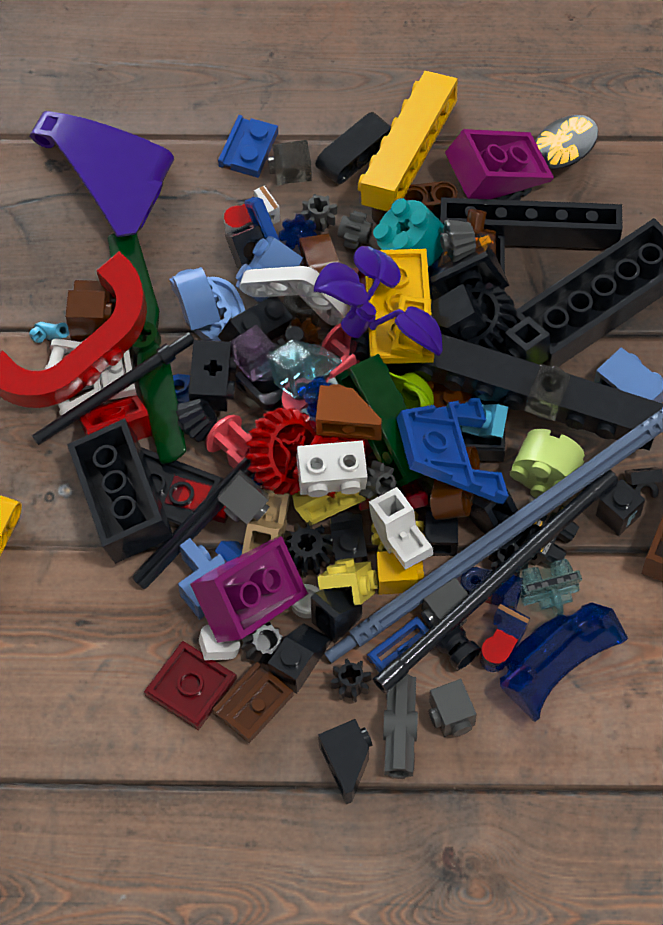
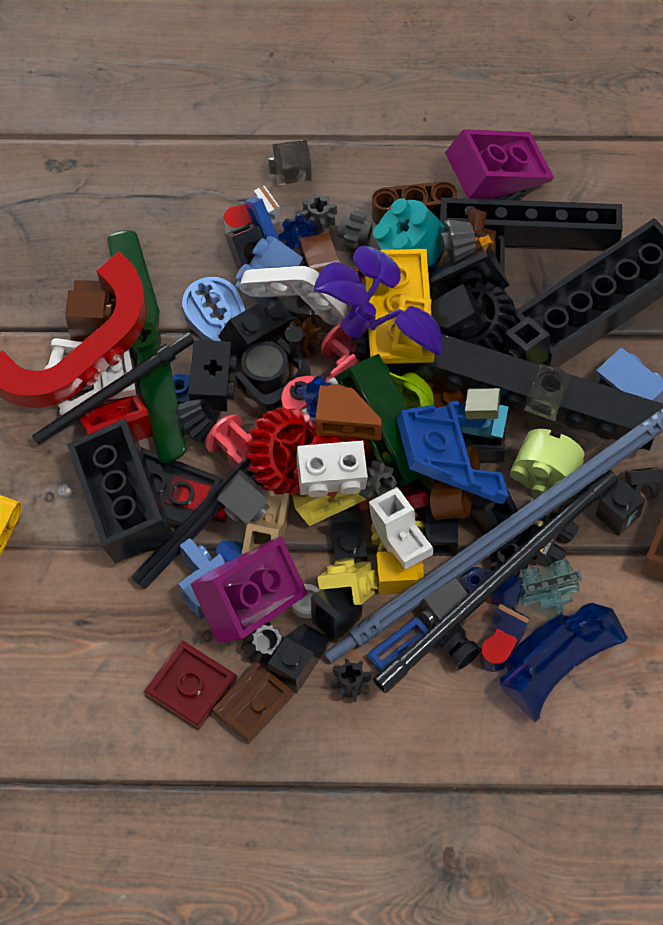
dark purple panel [29,111,174,237] -> none
medium azure arm [29,322,69,343] -> none
medium blue brick [169,267,221,330] -> none
white tile [199,624,240,660] -> none
blue plate [218,115,278,178] -> none
clear purple brick [231,325,277,382] -> none
clear light blue slope [268,340,342,398] -> none
black gear [284,520,335,578] -> none
black beam [315,112,391,185] -> none
black slope [318,719,373,804] -> none
yellow brick [358,71,458,211] -> none
dark grey piece [383,674,418,779] -> none
dark grey brick [428,679,477,737] -> none
shield [535,115,598,169] -> none
none -> tile [465,388,501,419]

